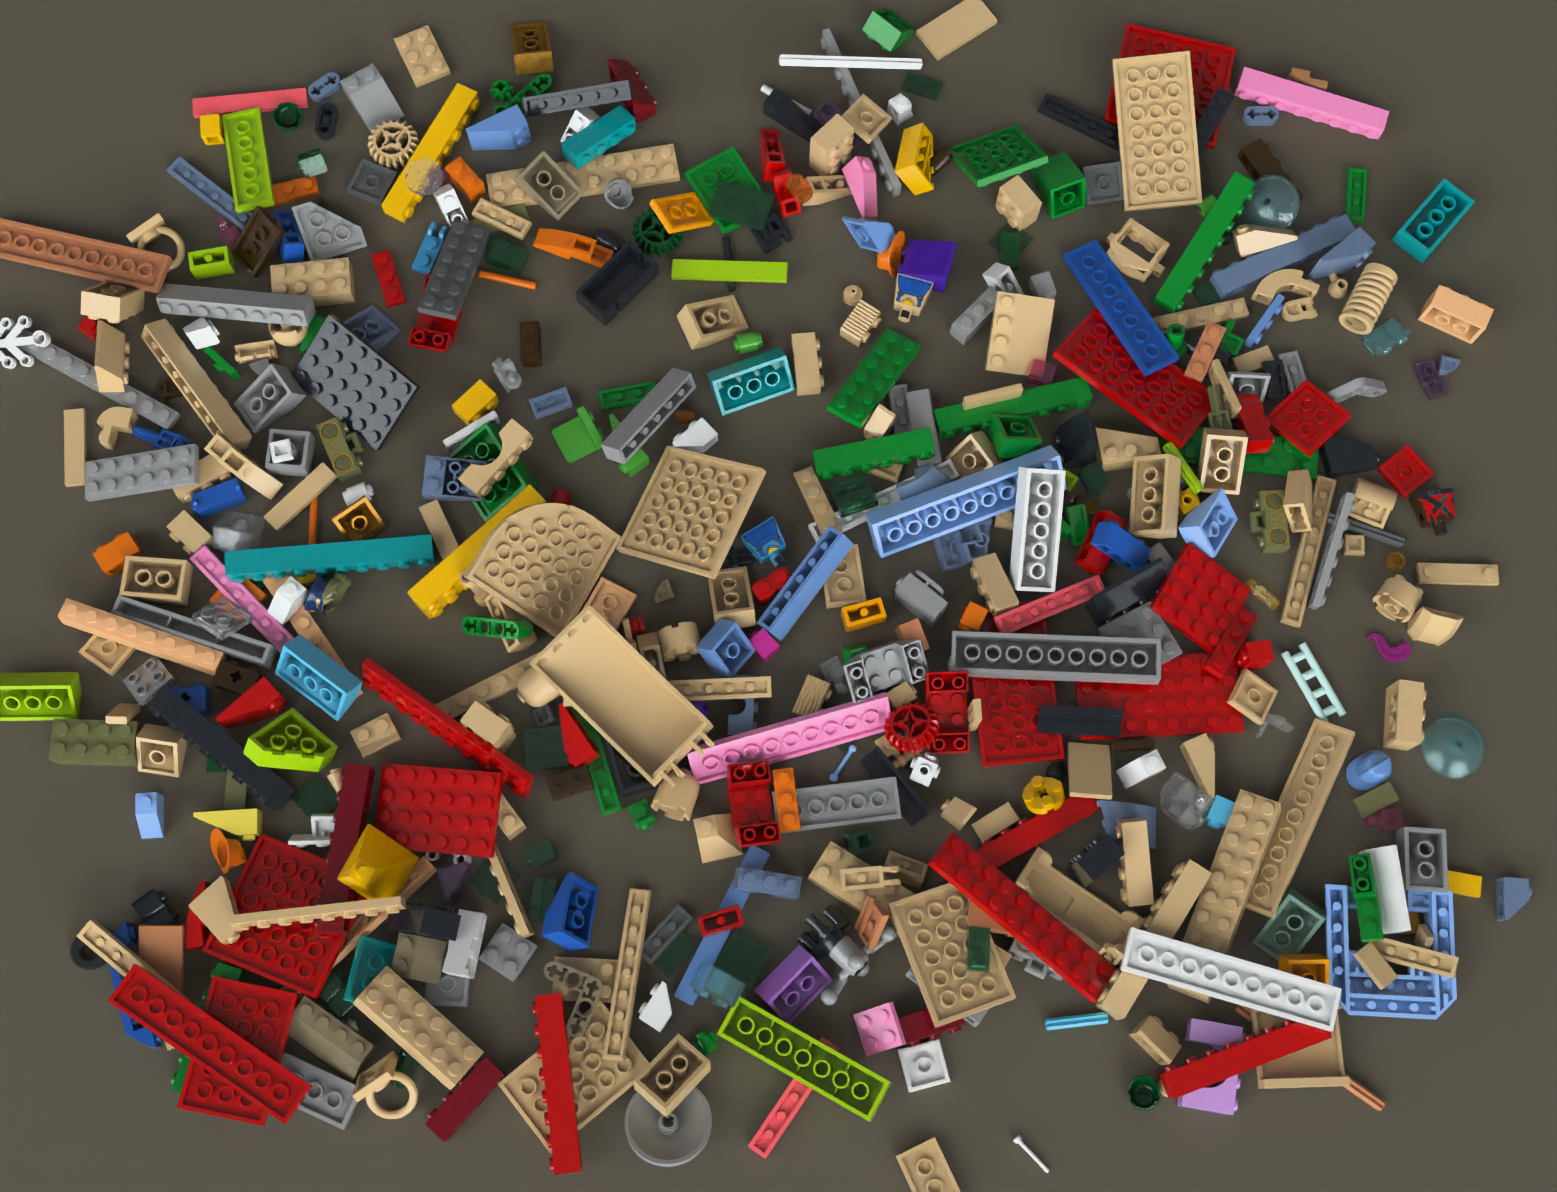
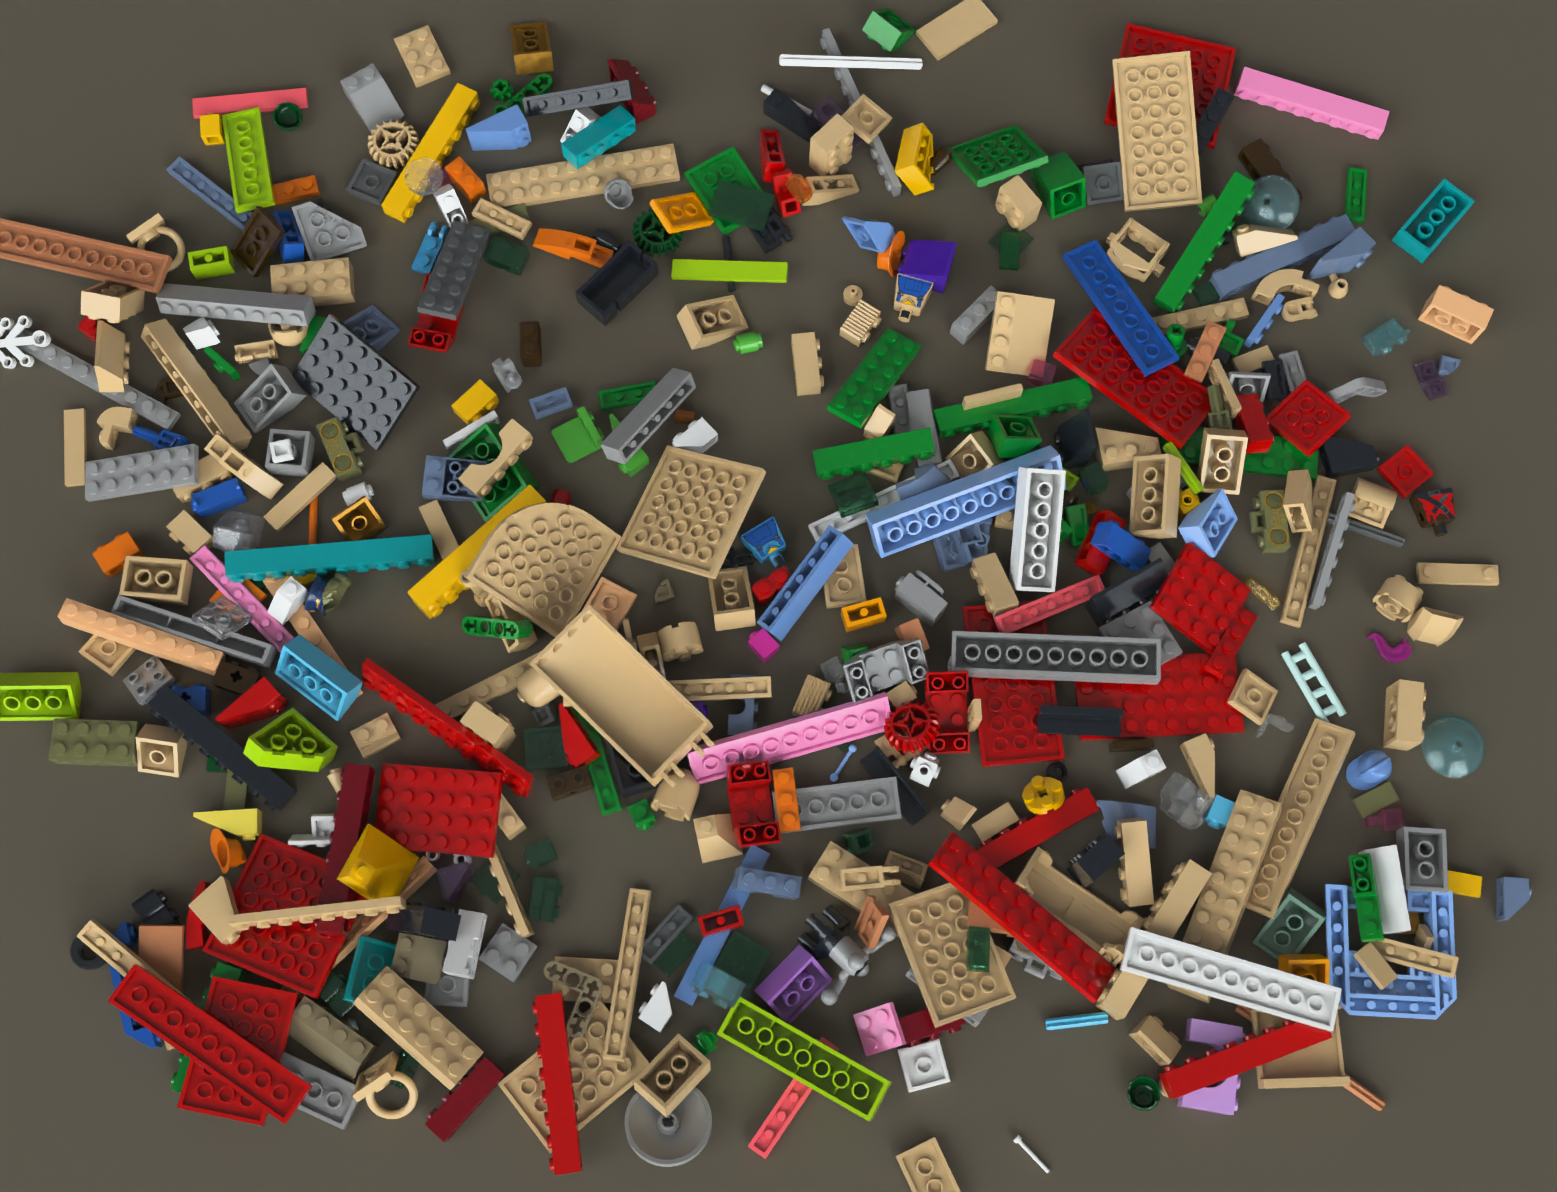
tan tile [105,703,141,724] -> none
light blue slope [135,792,164,839] -> none
clear pink plate [215,216,240,251] -> none
clear green piece [291,775,338,820] -> none
clear green brick [296,148,328,179] -> none
sand blue beam [308,72,342,103] -> none
black plate [315,102,339,140] -> none
red plate [371,249,406,308] -> none
orange bar [479,270,537,290] -> none
dark tan slope [513,151,584,220] -> none
blue slope [542,872,599,951] -> none
red wheel [626,615,646,638] -> none
medium blue brick [695,619,756,678] -> none
teal slope [707,347,795,416] -> none
tan plate [793,466,843,535] -> none
bright pink slope [842,156,878,219] -> none
white brick [887,93,913,126] -> none
clear green tile [901,71,943,101] -> none
orange brick [958,601,988,632] -> none
white slope [982,262,1024,295] -> none
light grey brick [1028,271,1057,299] -> none
black plate [1037,93,1120,152] -> none
tan tile [1067,742,1113,800] -> none
red brick [1235,640,1274,672] -> none
sand blue beam [1242,106,1279,126] -> none
medium nougat slope [1287,68,1328,91] -> none
tan piece [1339,263,1398,335] -> none
tan tile [1342,534,1365,556] -> none
pearl gold plate [1385,551,1406,571] -> none

